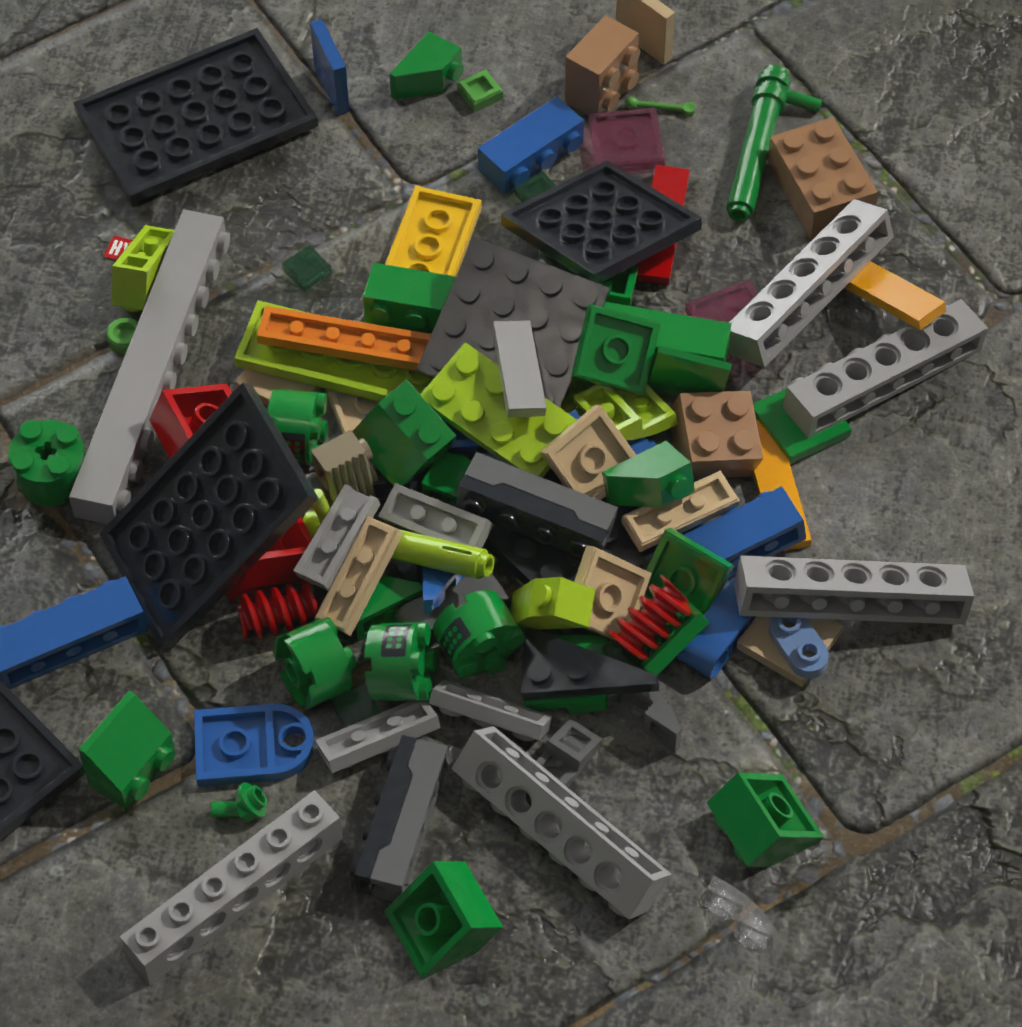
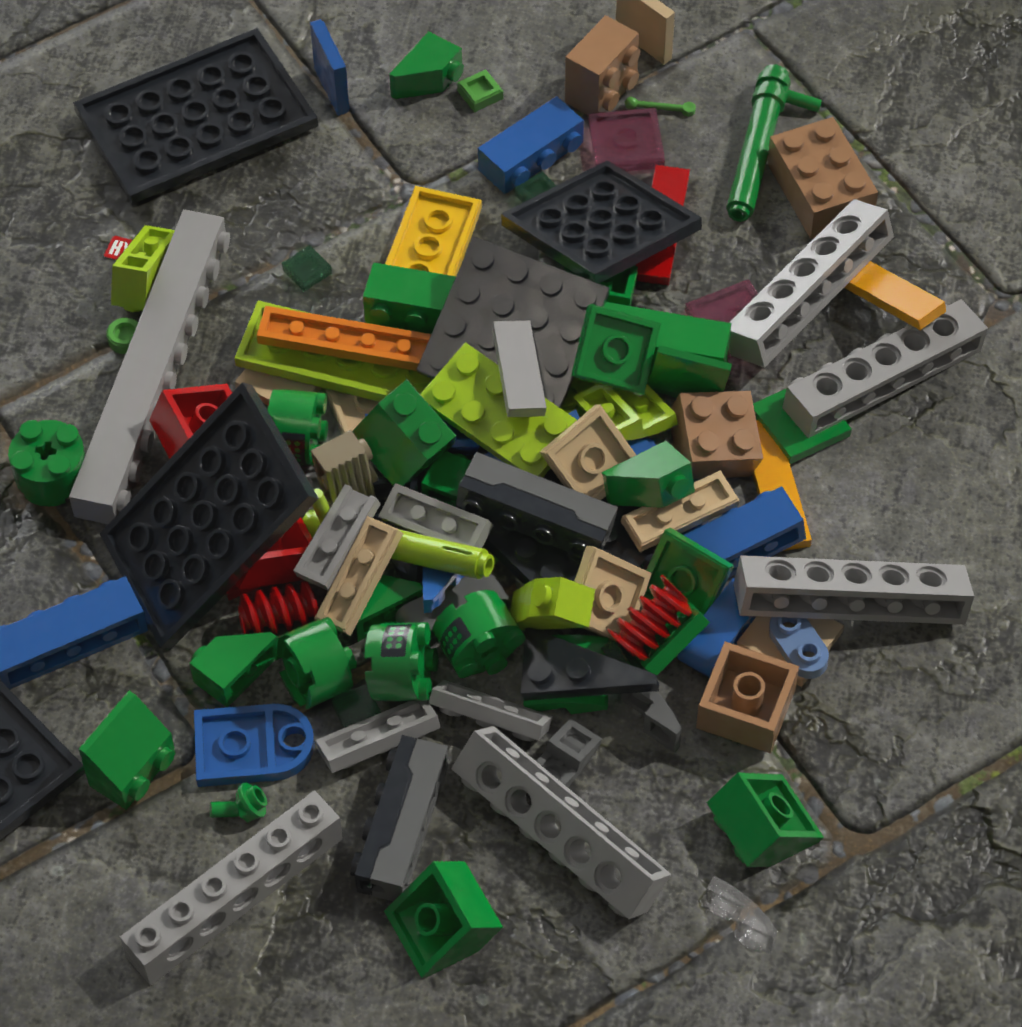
none -> green slope [189,632,277,707]
none -> medium nougat brick [696,641,799,754]

